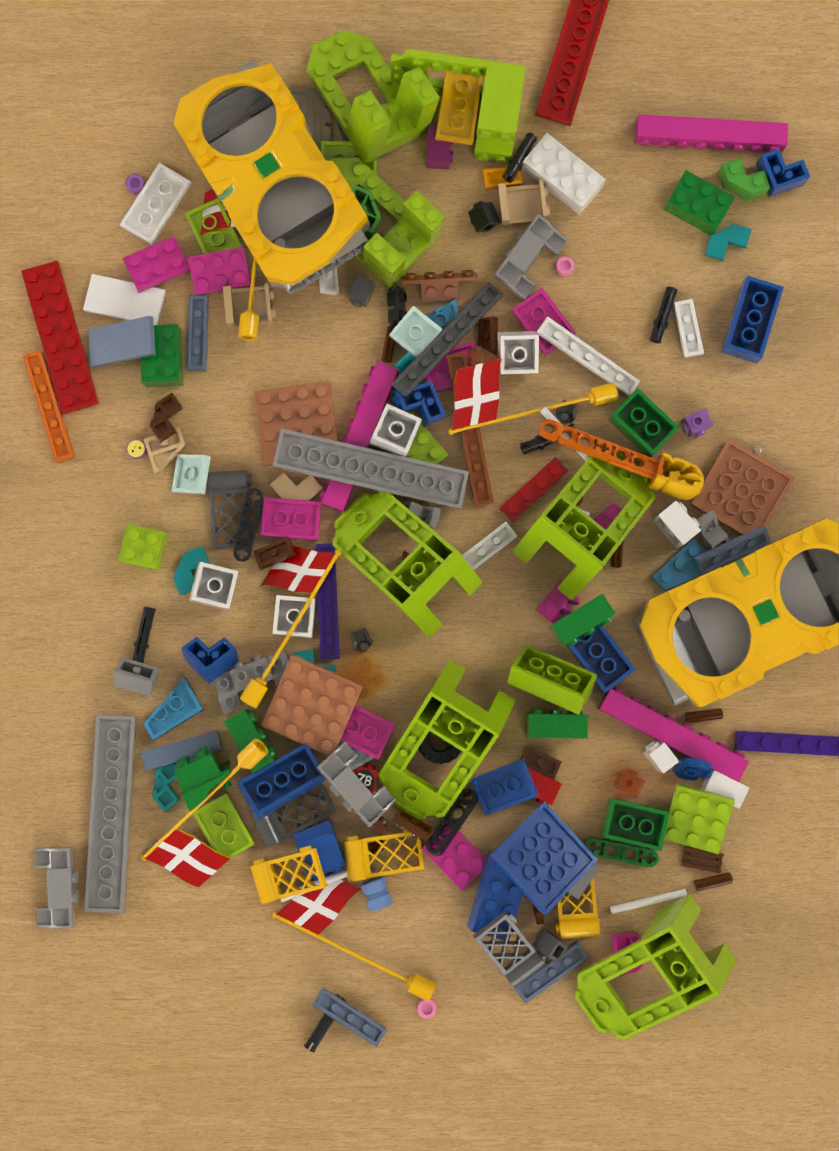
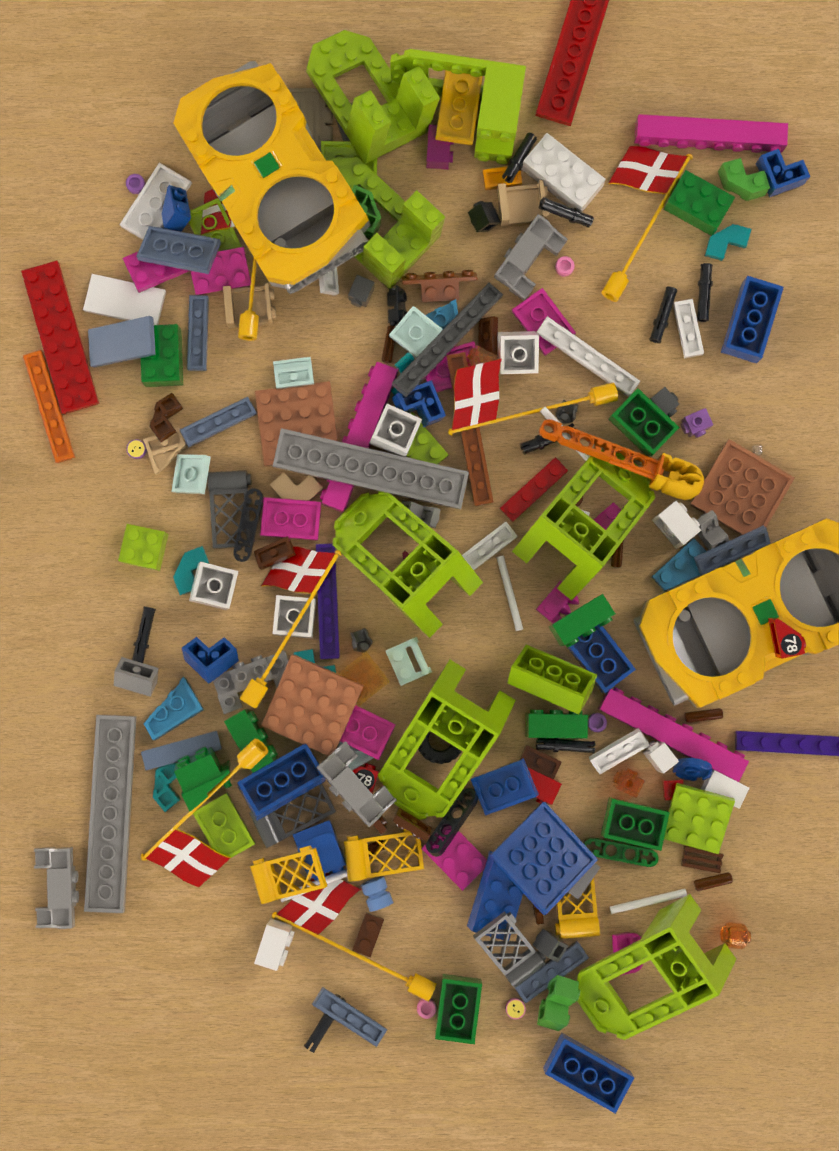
none -> sand blue tile [136,226,221,274]
none -> blue slope [162,185,191,232]
none -> sand blue tile [180,397,257,448]
none -> white brick [254,918,295,971]
none -> light aqua plate [273,357,314,389]
none -> reddish brown plate [352,912,384,958]
none -> light aqua plate [386,637,432,686]
none -> green brick [435,974,482,1045]
none -> white bar [496,556,523,631]
none -> light yellow tile [505,998,525,1019]
none -> black pin [536,738,595,754]
none -> bright green brick [537,975,580,1031]
none -> black pin [539,197,594,228]
none -> blue brick [543,1033,634,1114]
none -> medium lavender tile [588,713,607,732]
none -> white plate [589,728,650,774]
none -> flag [601,146,693,302]
none -> dark grey brick [650,387,679,418]
none -> red plate [662,779,684,801]
none -> black pin [697,263,713,322]
none -> clear orange head [720,922,751,949]
none -> red slope [768,618,806,659]

